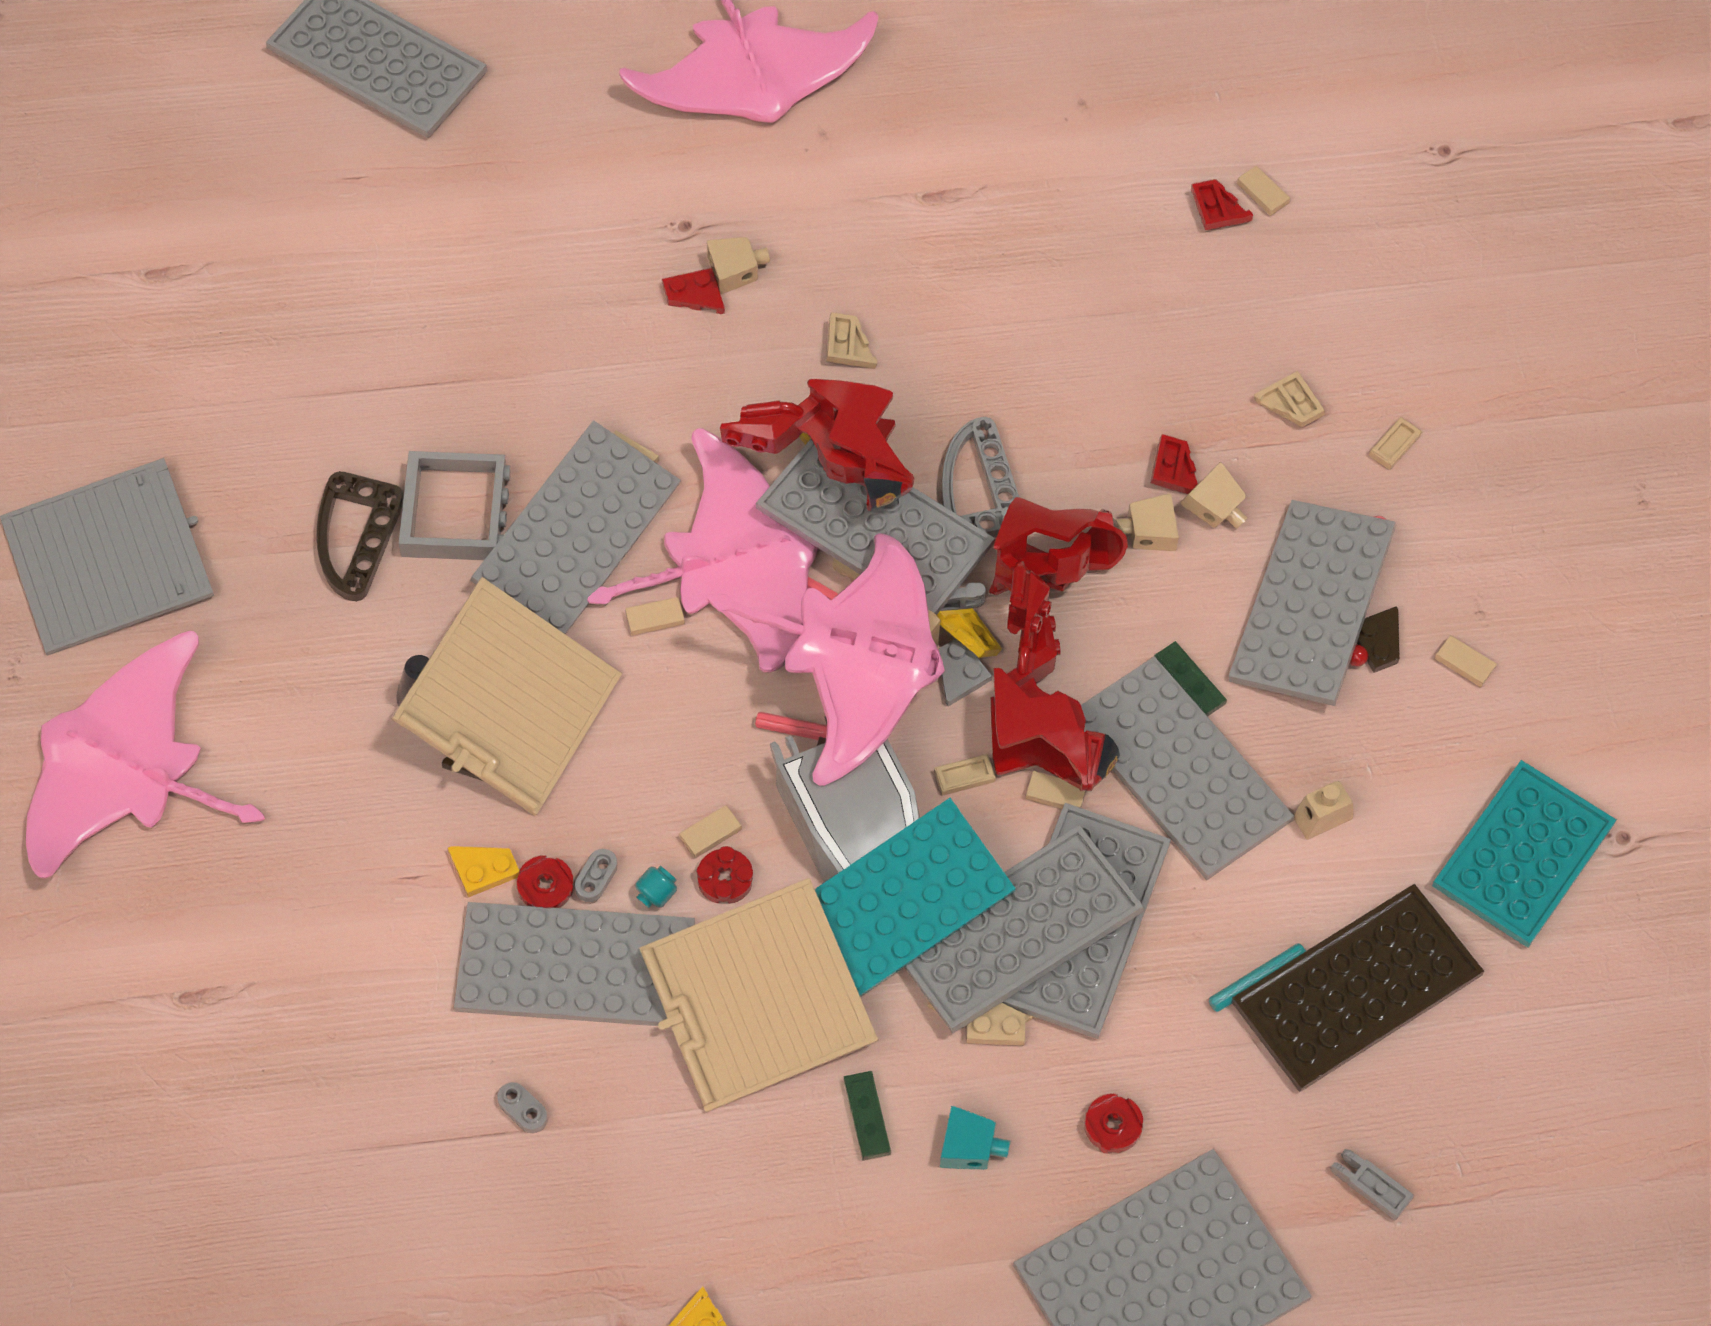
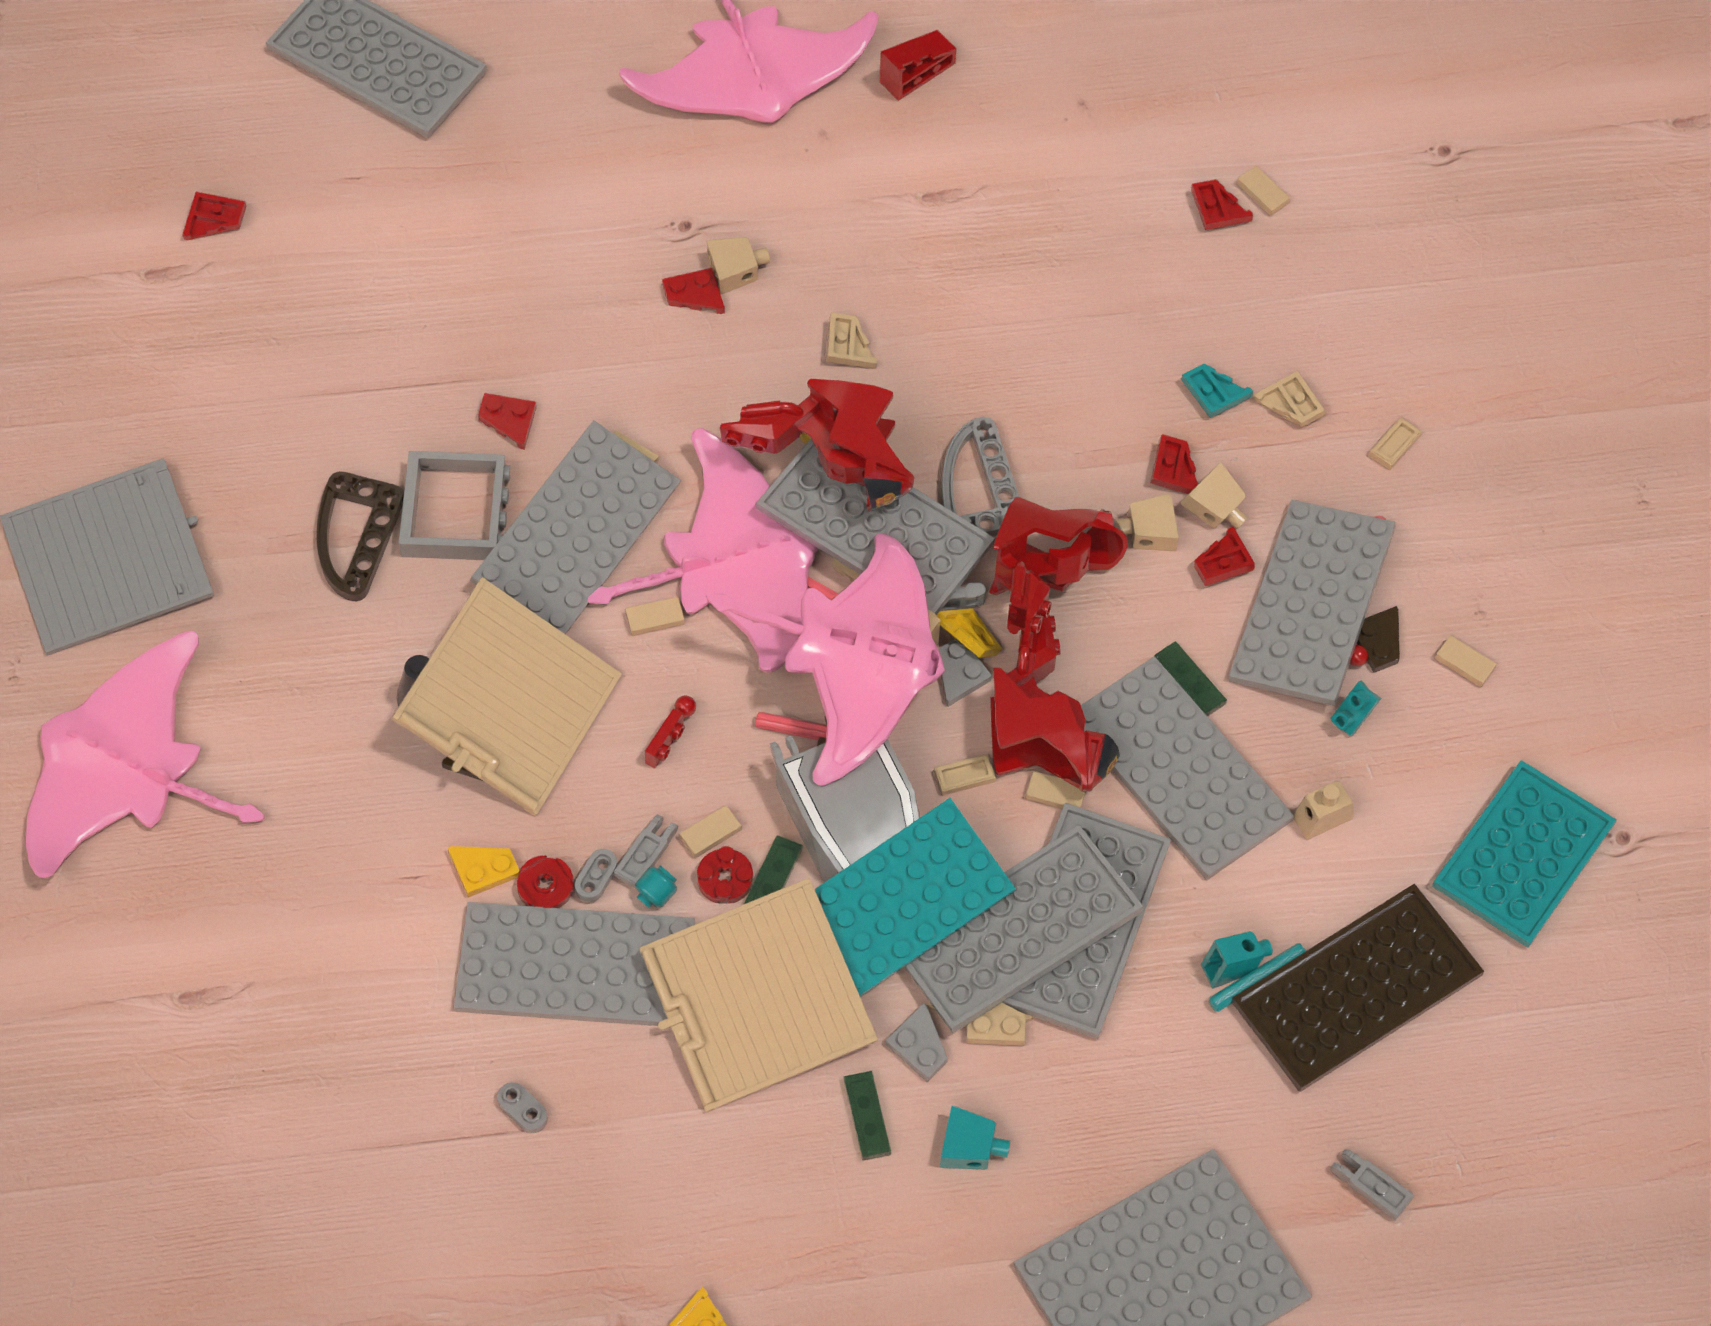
red plate [1084,1094,1143,1154] -> none
none -> red wing [182,192,247,240]
none -> red wing [478,393,536,450]
none -> light grey hinge [614,814,678,888]
none -> red plate [645,695,697,768]
none -> clear green tile [744,835,803,904]
none -> red wedge [879,30,957,101]
none -> light grey wing [885,1003,948,1082]
none -> teal wing [1181,363,1253,418]
none -> red wing [1194,527,1255,586]
none -> teal torso [1201,931,1273,989]
none -> teal hips [1330,680,1382,736]

